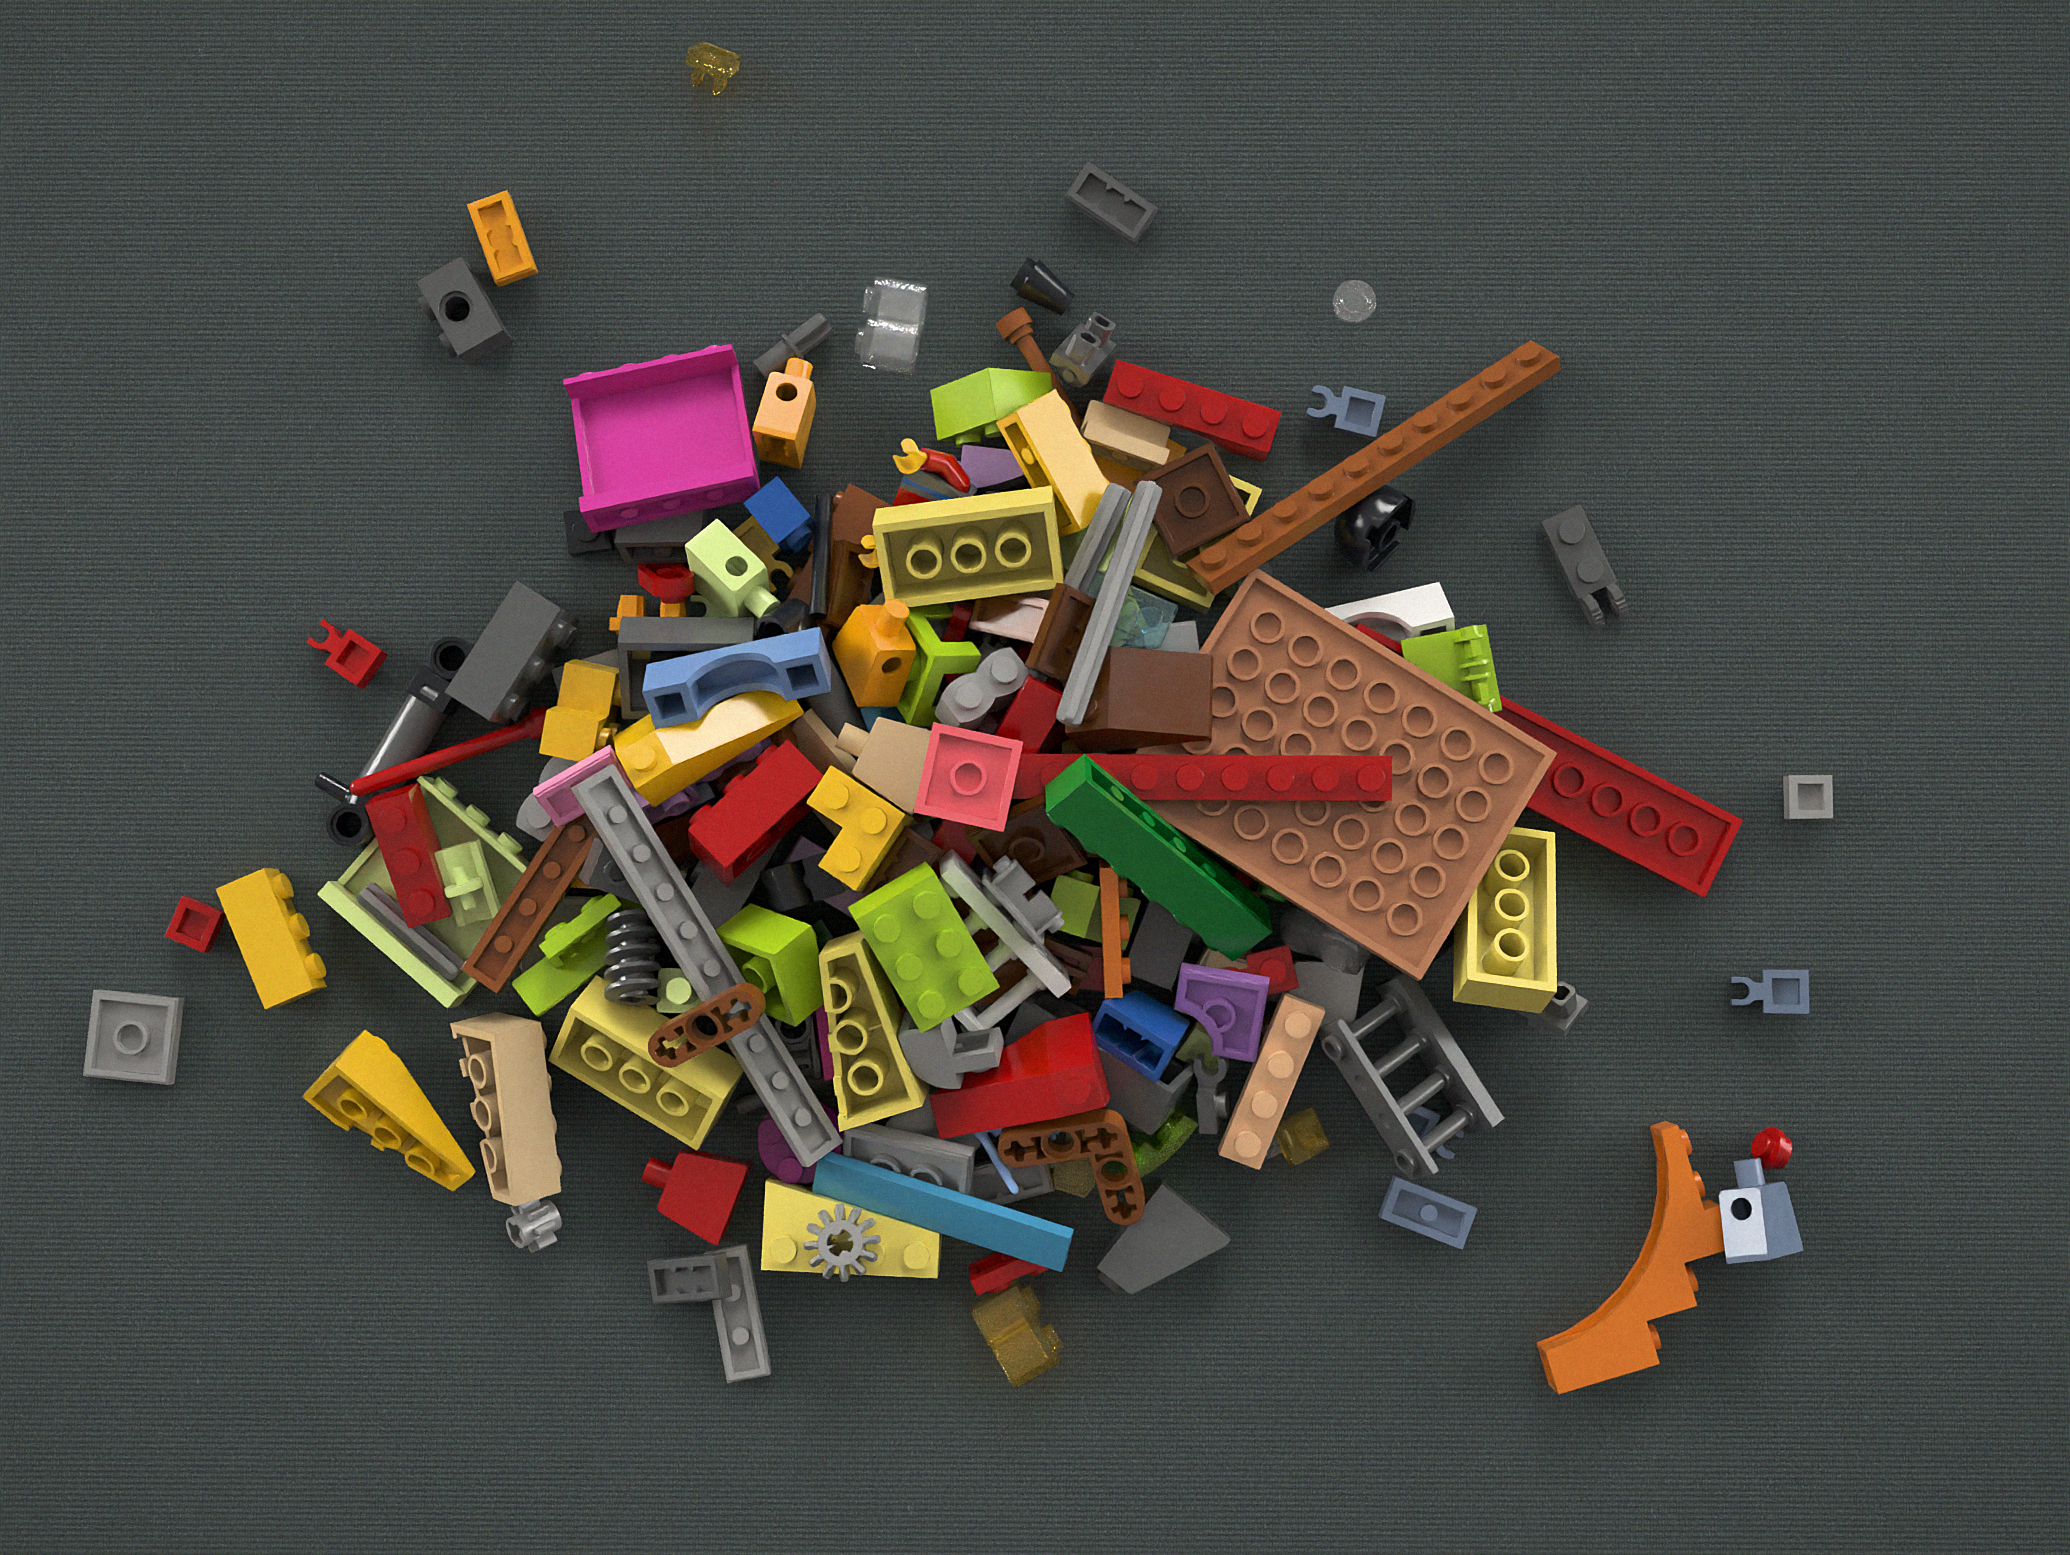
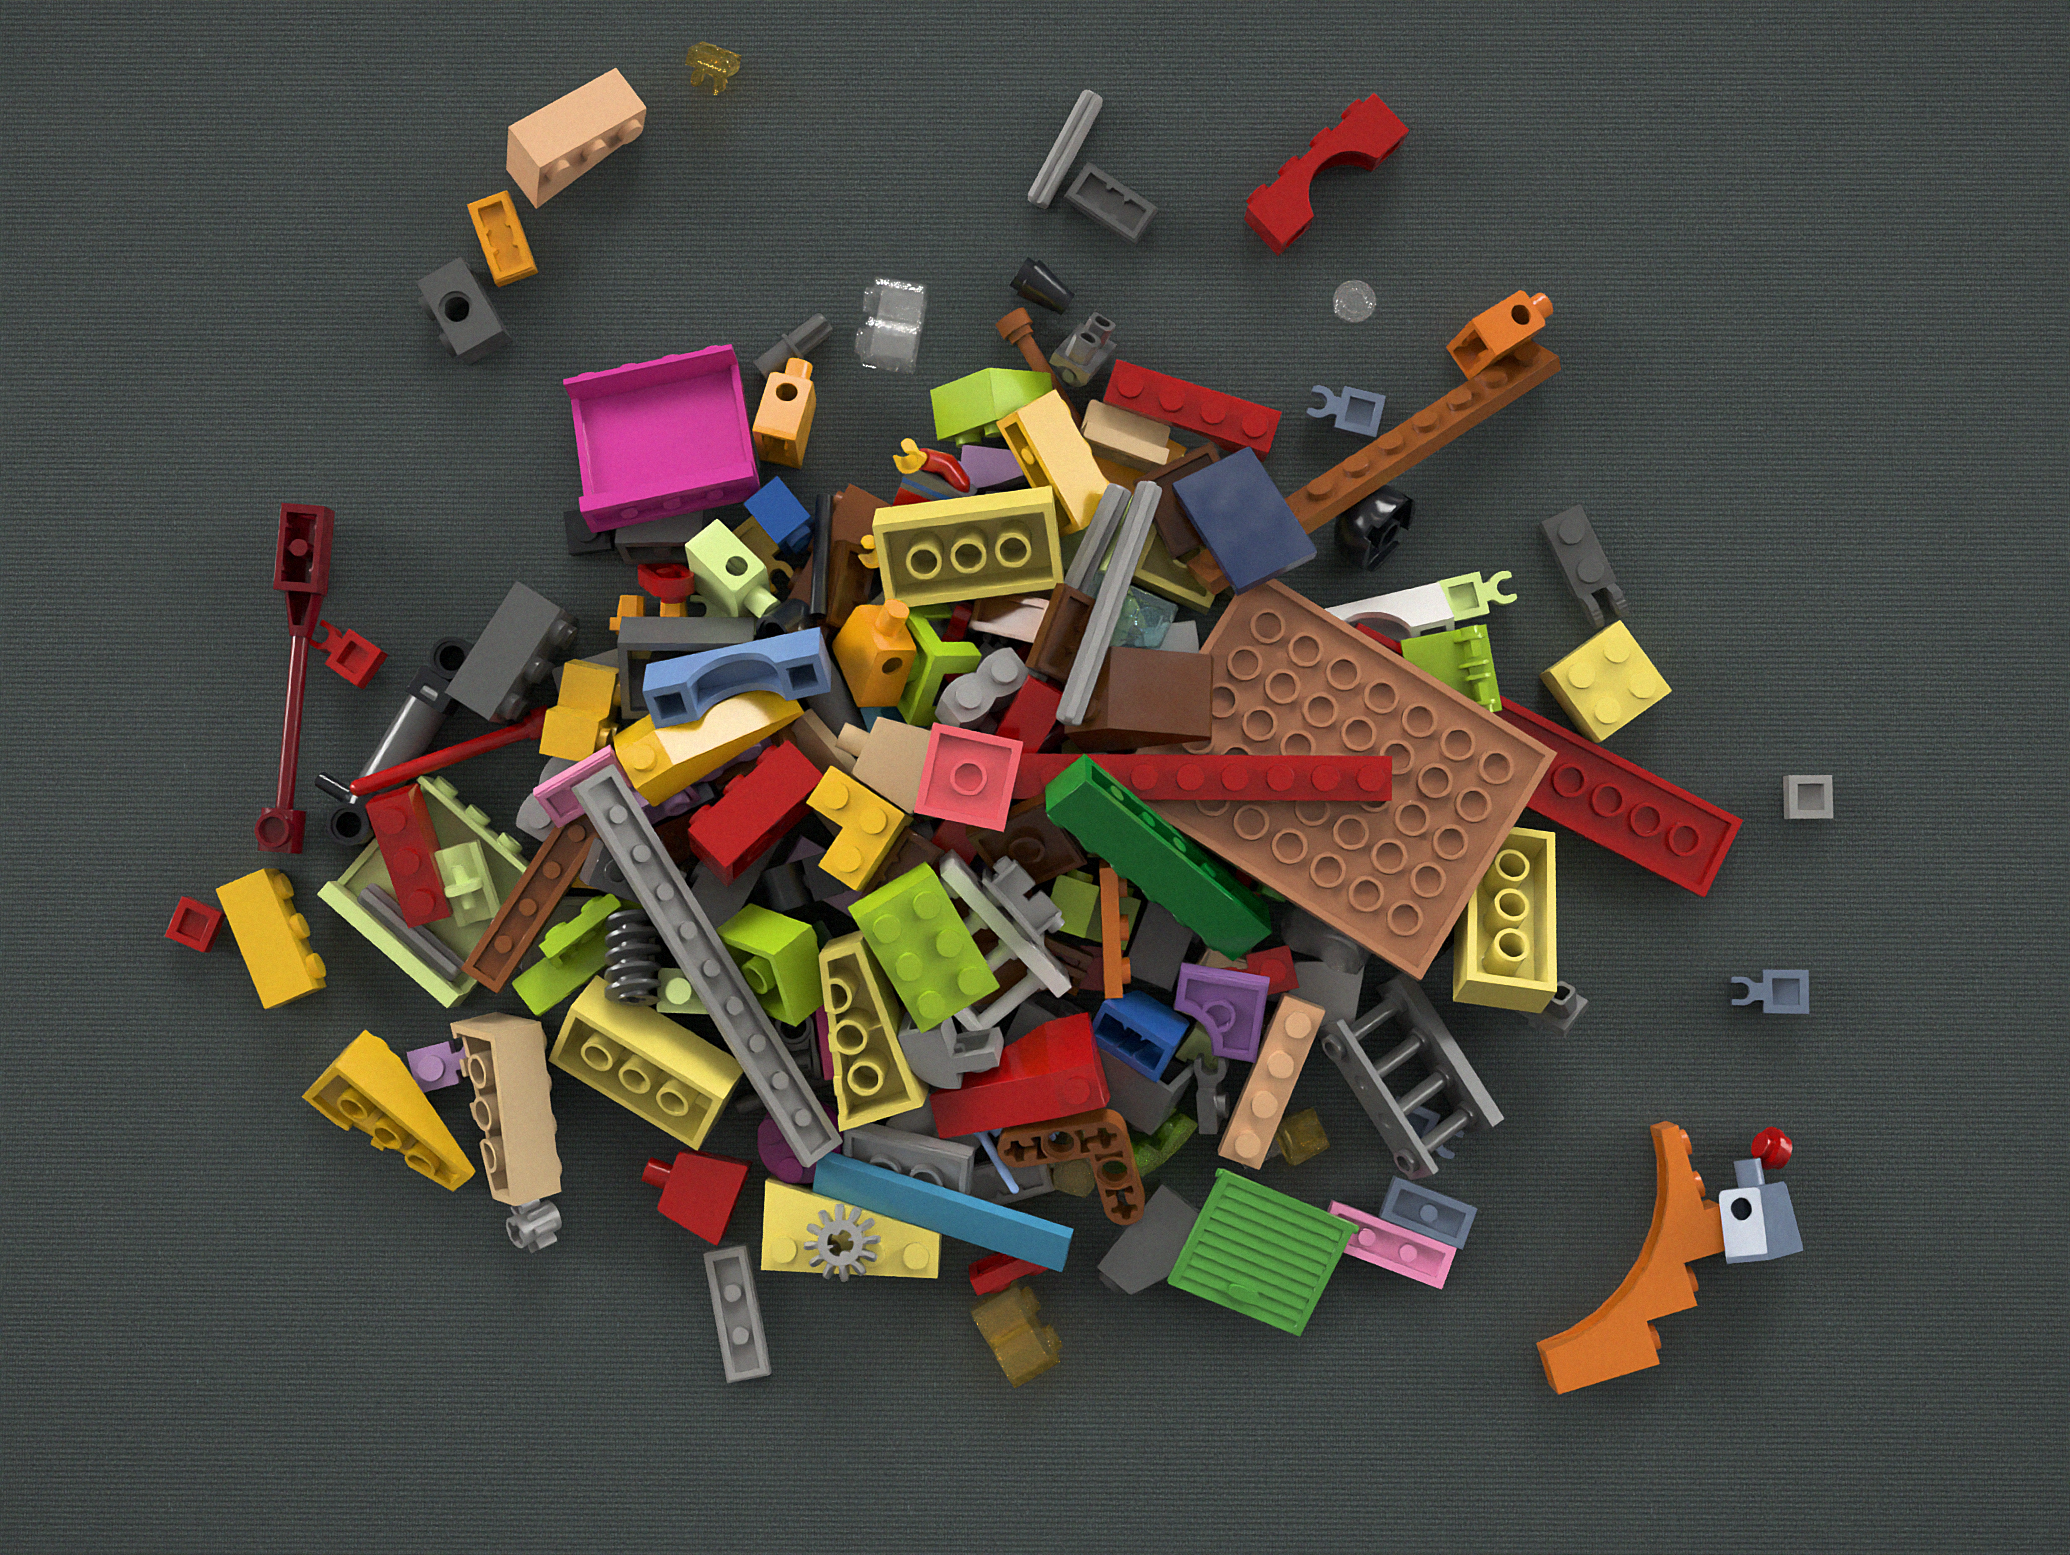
light grey tile [83,989,184,1085] -> none
dark grey plate [647,1252,733,1305] -> none
dark orange beam [648,983,766,1068] -> none
none -> dark red bar [254,503,335,854]
none -> lavender plate [406,1040,467,1093]
none -> light nougat wedge [506,68,647,209]
none -> light grey axle [1028,90,1103,209]
none -> bright green piece [1167,1168,1359,1337]
none -> dark blue tile [1172,446,1317,596]
none -> red arch [1244,93,1409,256]
none -> bright pink plate [1327,1199,1457,1290]
none -> yellowish green plate [1436,571,1517,623]
none -> orange torso [1446,290,1553,380]
none -> light yellow brick [1539,620,1672,743]

